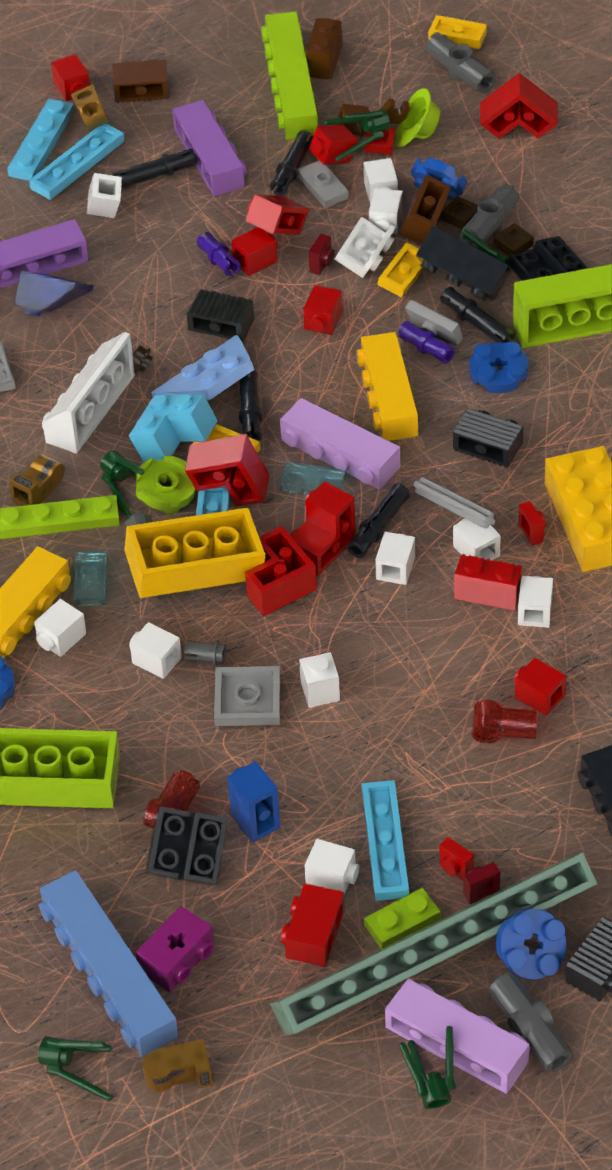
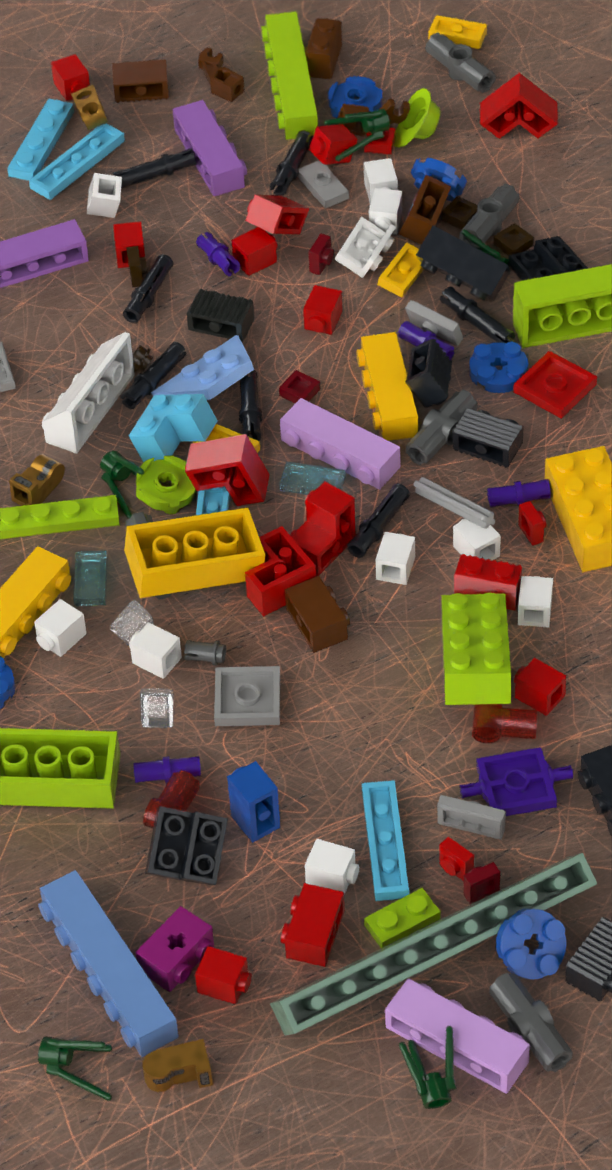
clear blue slope [14,271,94,316] -> none
white brick [299,652,340,708] -> none
none -> clear slope [110,599,154,647]
none -> red brick [113,221,145,268]
none -> black pin [120,342,187,409]
none -> black pin [123,254,174,323]
none -> dark brown plate [126,246,147,288]
none -> dark purple pin [133,756,201,783]
none -> clear slope [140,688,175,728]
none -> red brick [195,946,252,1005]
none -> reddish brown piece [198,47,245,102]
none -> dark red plate [279,370,321,403]
none -> reddish brown brick [285,576,350,653]
none -> blue plate [328,76,383,118]
none -> black brick [405,338,452,408]
none -> dark grey piece [406,389,477,465]
none -> light grey plate [437,795,506,840]
none -> lime brick [441,593,511,705]
none -> dark purple plate [459,747,573,816]
none -> dark purple pin [487,479,551,508]
none -> red plate [513,351,597,419]

